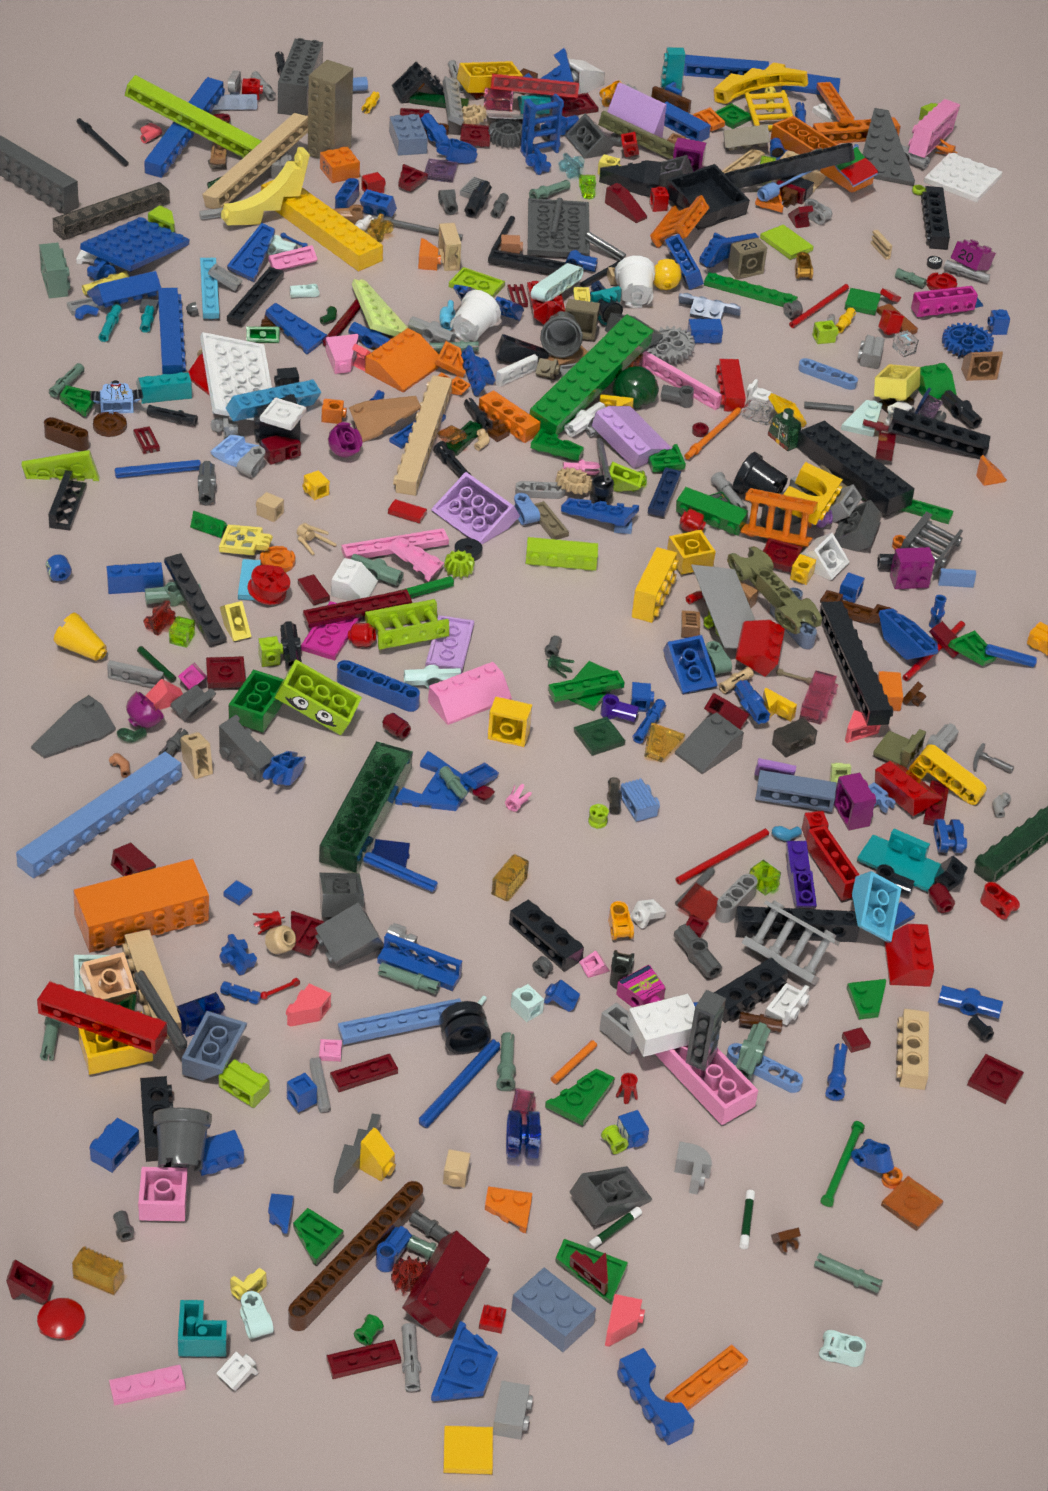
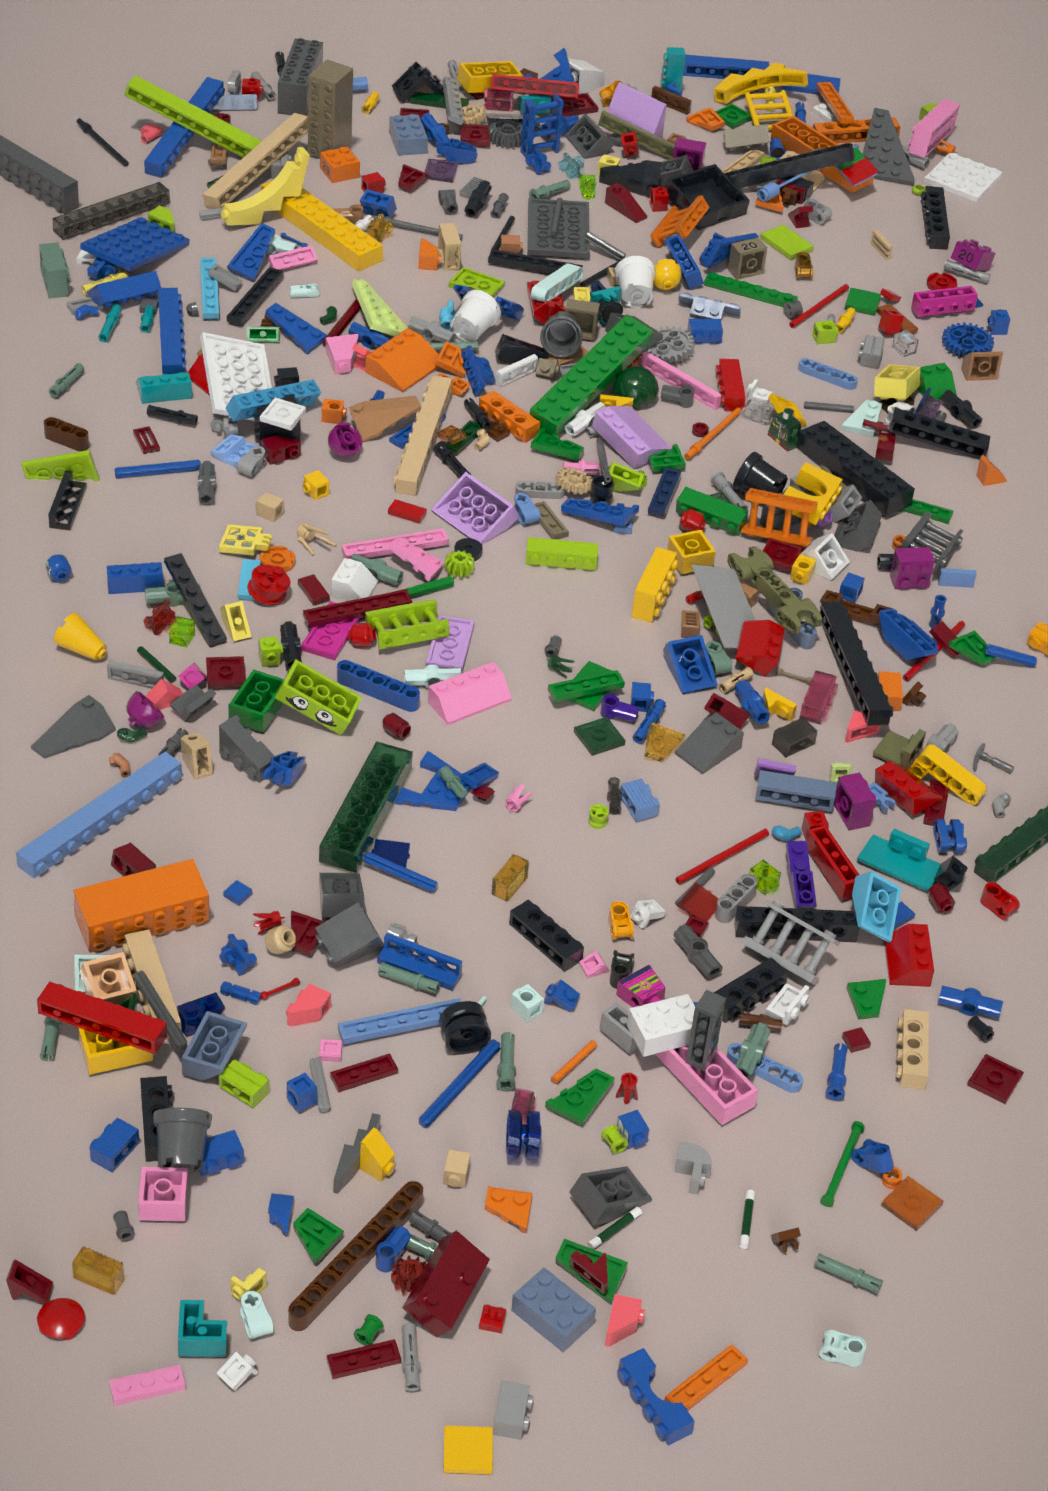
green wing [60,385,95,416] -> none
light blue torso [90,380,144,414] -> none
reddish brown tile [93,412,127,437] -> none
green hinge [190,511,228,538] -> none
blue beam [335,178,359,209] -> none
blue wing [431,1321,498,1401] -> none
yellow brick [487,696,532,747] -> none
dark red tile [507,284,528,307] -> none
dark grey bush [532,956,553,977] -> none
blue piece [566,250,598,272] -> none
blue brick [664,102,711,142] -> none
black piece [876,864,915,896] -> none
sand green pin [895,268,927,288] -> none
black tile [927,256,943,269] -> none

